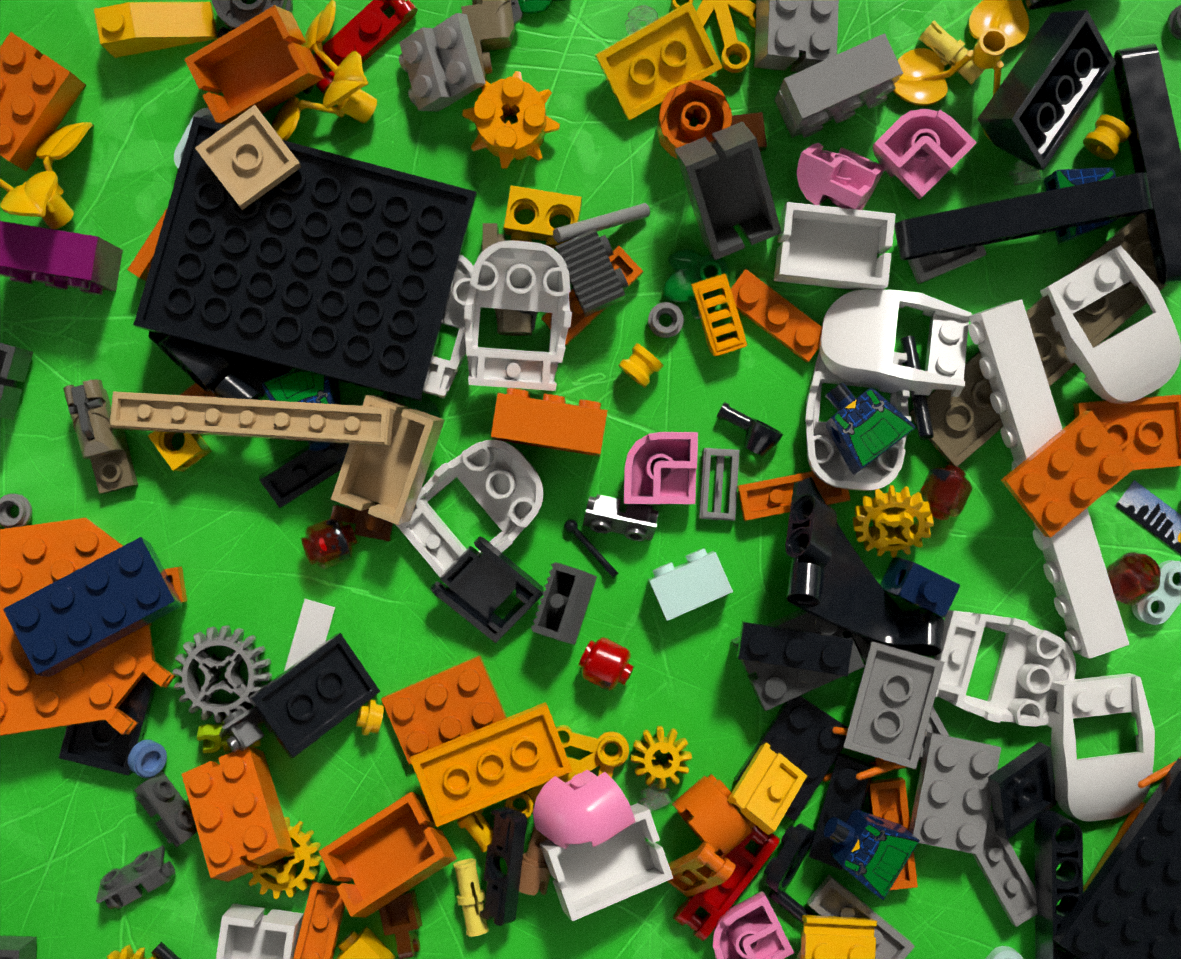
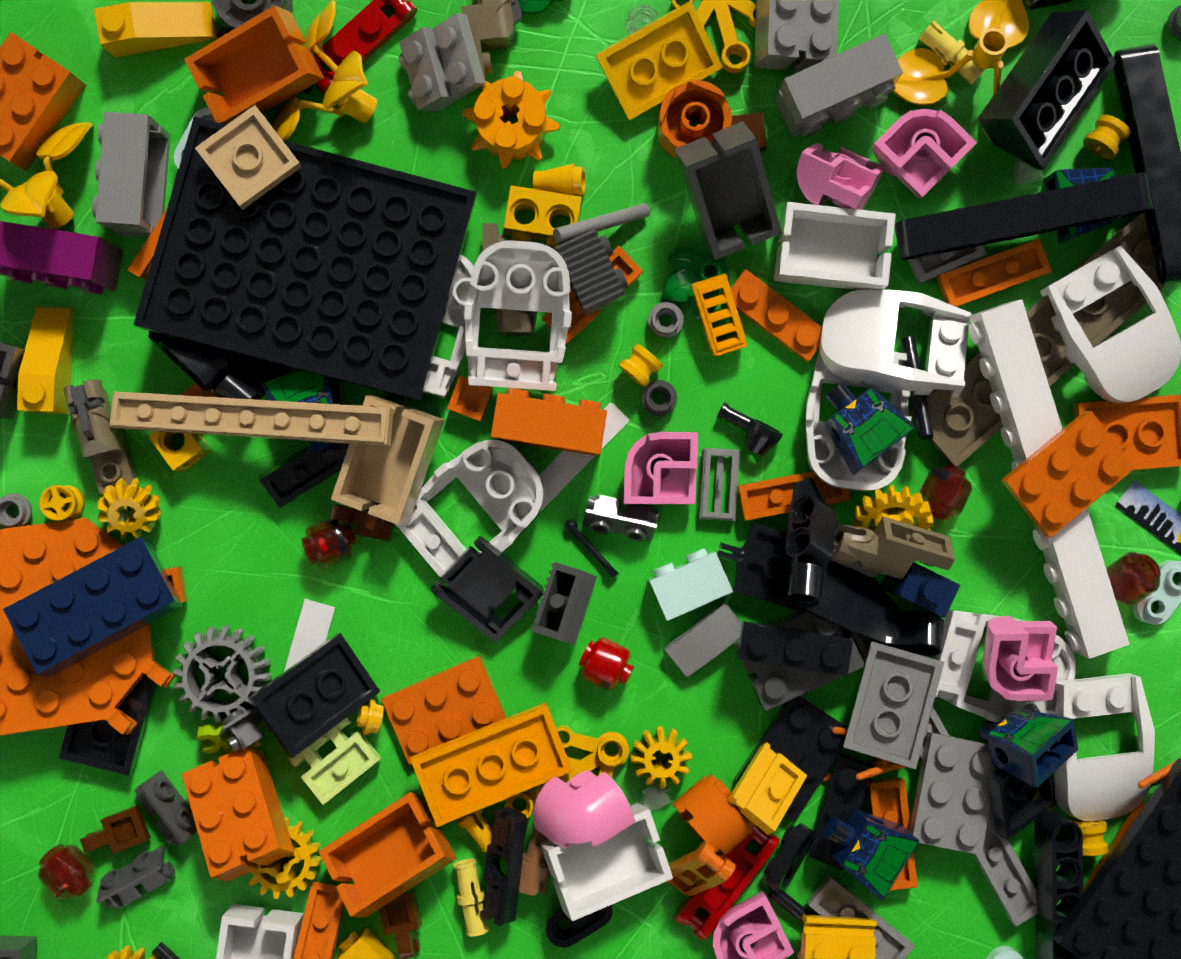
medium blue tile [128,740,167,778] -> none
none -> yellow slope [17,307,74,414]
none -> clear red head [38,844,95,899]
none -> yellow wheel [39,485,85,521]
none -> reddish brown plate [80,804,151,853]
none -> light grey piece [92,112,171,238]
none -> yellow gear [97,478,161,540]
none -> yellowish green plate [287,716,381,805]
none -> orange plate [447,375,494,422]
none -> yellow cone [533,163,586,196]
none -> white sticker [539,403,629,511]
none -> black plate [546,905,613,948]
none -> dark grey plate [642,380,677,416]
none -> light grey slope [665,602,742,677]
none -> black plate [717,522,802,612]
none -> dark tan plate [831,516,955,579]
none -> orange plate [936,238,1052,307]
none -> dark blue torso [980,709,1078,787]
none -> bright pink brick [982,615,1058,701]
none -> yellow wheel [1071,819,1109,856]

